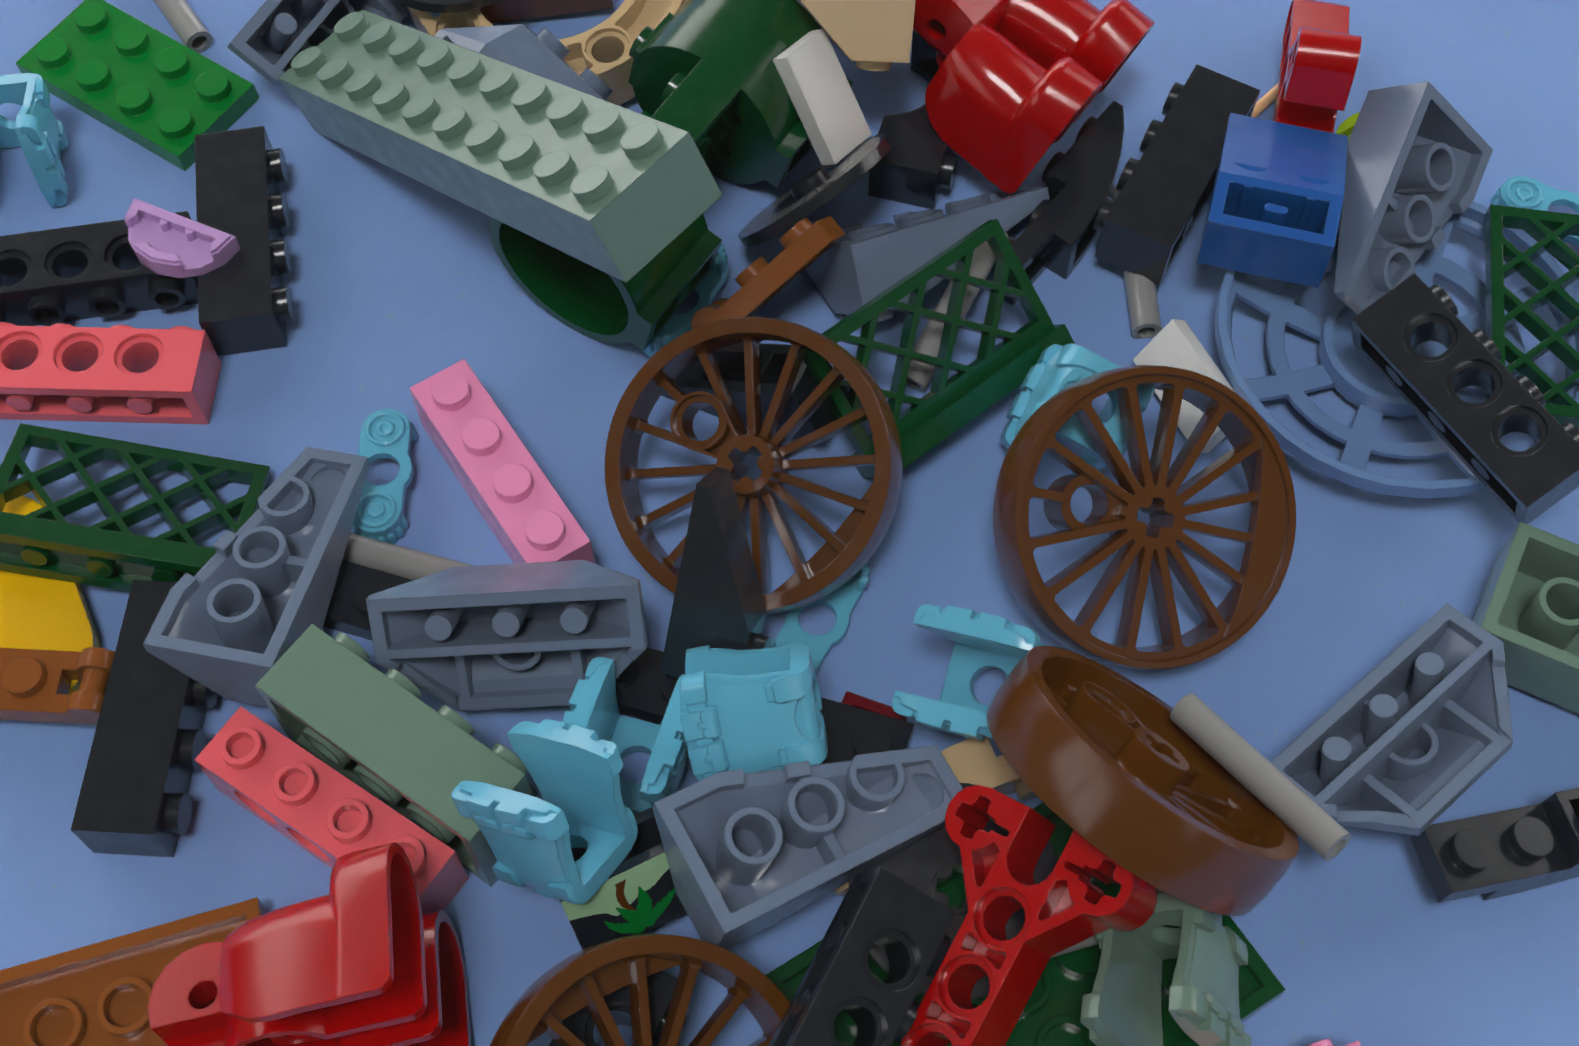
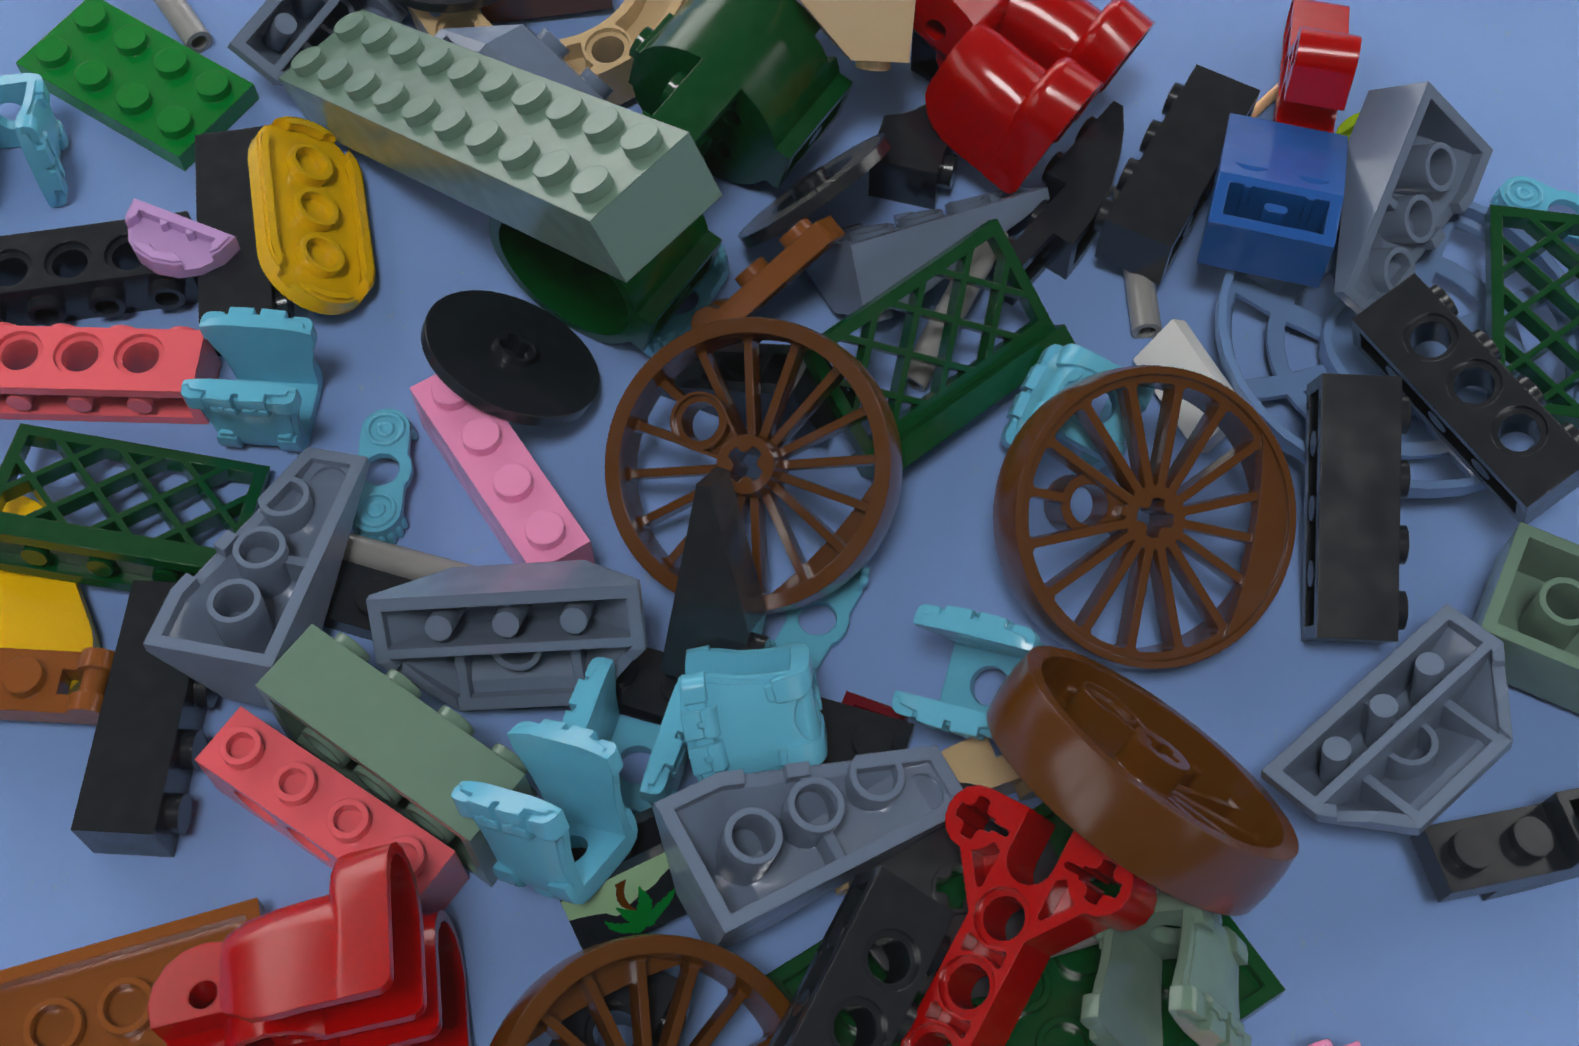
white tile [773,29,872,165] -> none
light grey piece [1170,693,1351,861] -> none
none -> medium azure piece [181,307,323,452]
none -> yellow tile [248,116,376,315]
none -> black piece [421,290,599,426]
none -> black brick [1301,373,1412,644]

